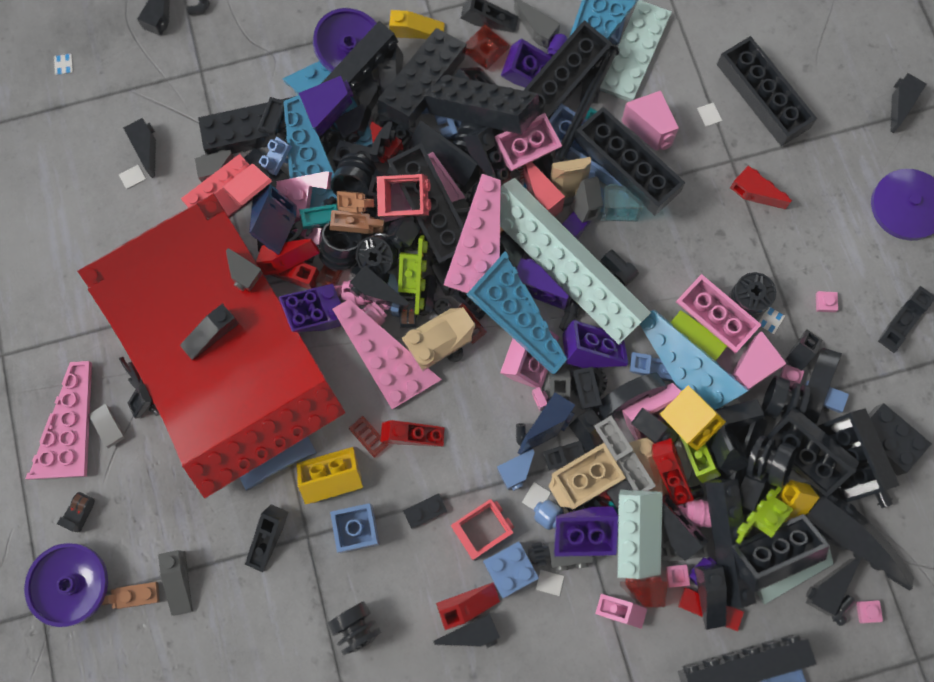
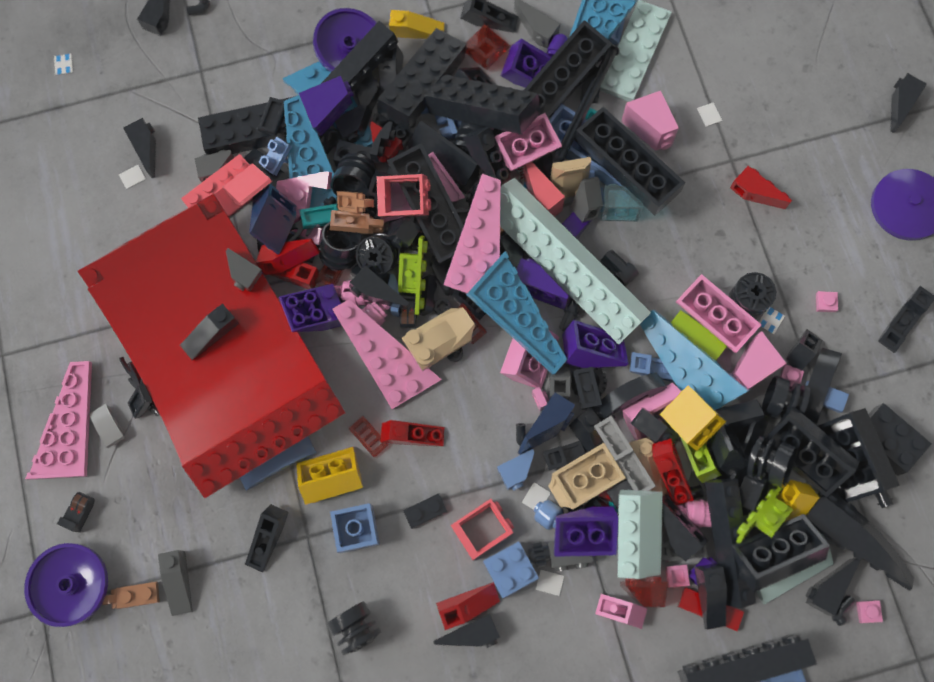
black brick [717,36,817,147] -> none

